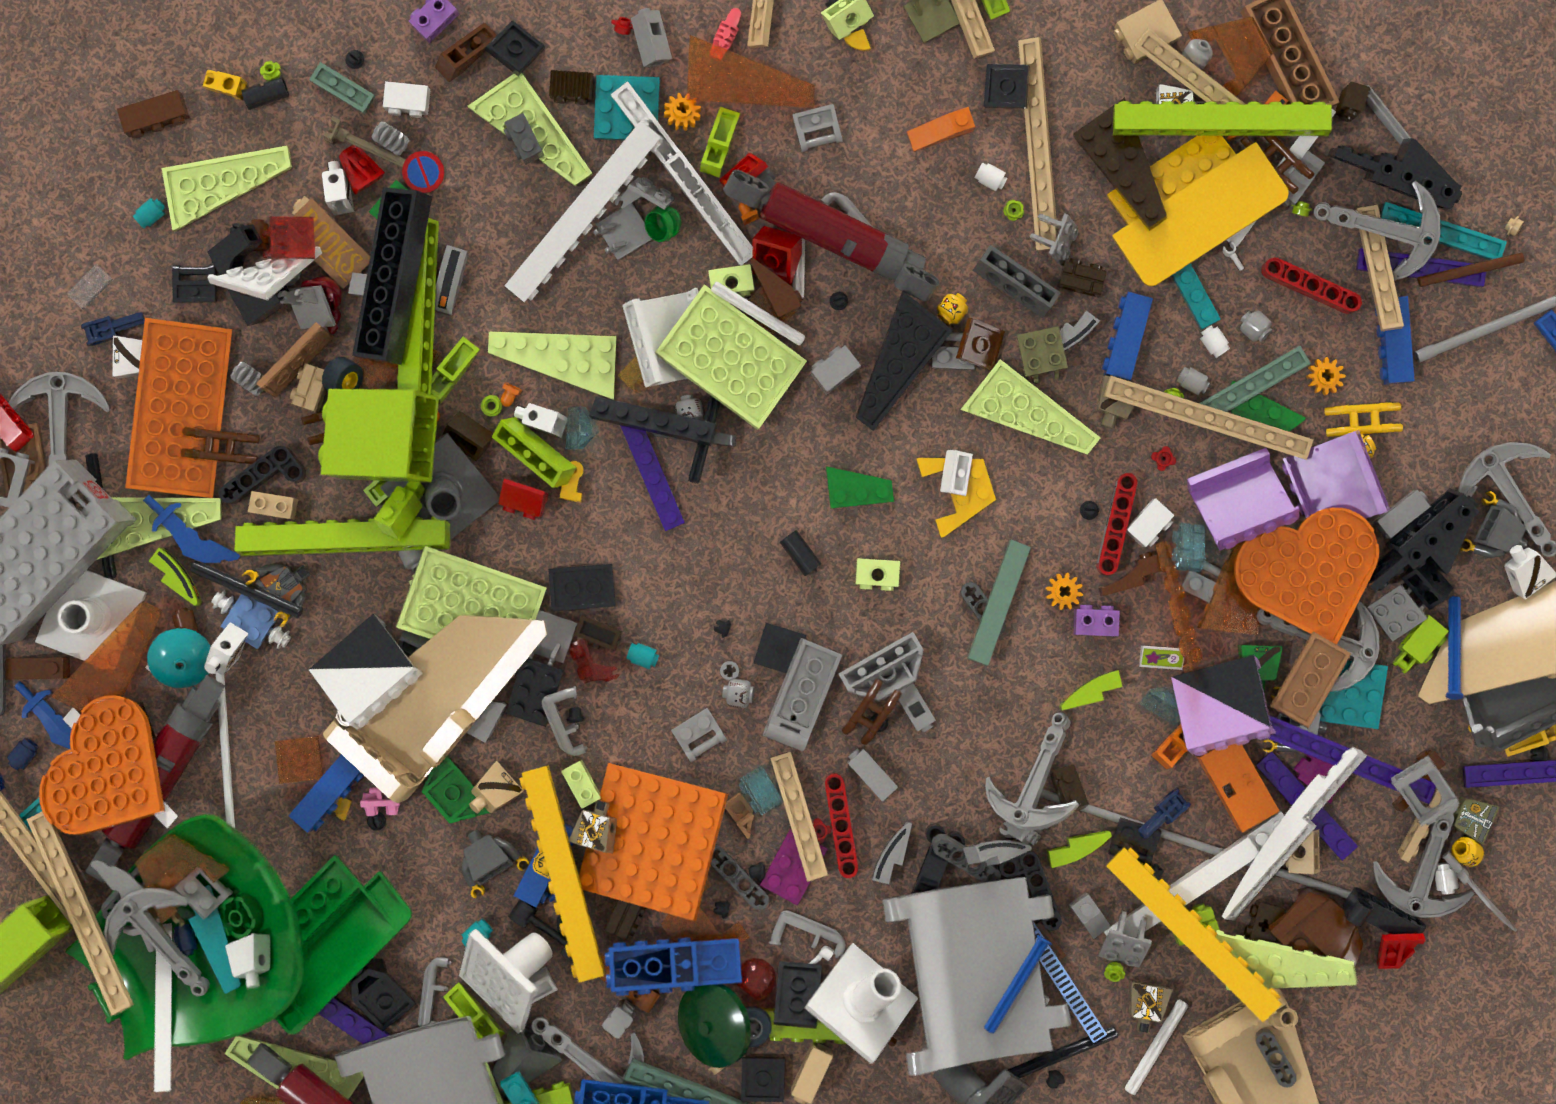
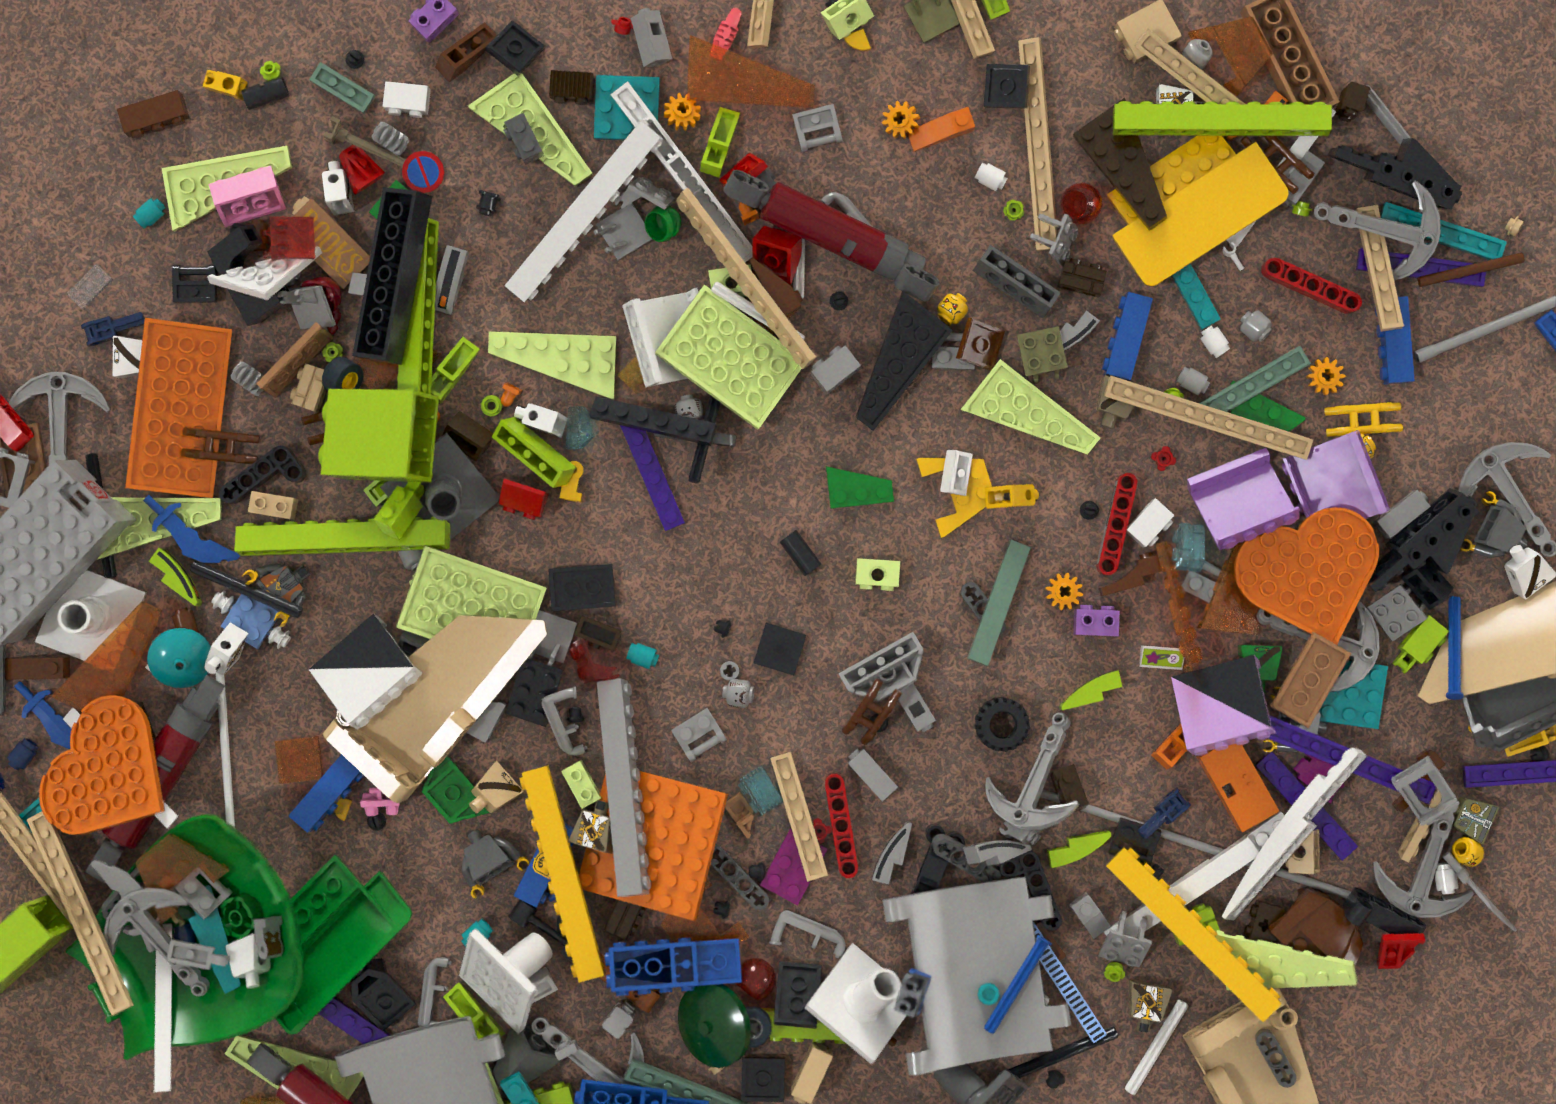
light grey hinge [763,638,842,751] -> none
white hand [808,946,834,964] -> none
clear light blue slope [1139,687,1180,726] -> none
none -> light grey plate [166,939,230,970]
none -> bright pink slope [209,166,286,227]
none -> light grey leg [253,916,283,959]
none -> lime plate [322,342,343,362]
none -> black brick [476,190,501,216]
none -> light grey plate [555,1039,579,1061]
none -> light grey brick [597,678,651,897]
none -> tan plate [676,188,816,369]
none -> light orange gear [882,101,920,139]
none -> black hips [894,968,932,1018]
none -> black tyre [974,697,1030,752]
none -> teal tile [977,983,1000,1005]
none -> yellow torso [985,484,1039,509]
none -> clear red helmet [1060,182,1103,225]

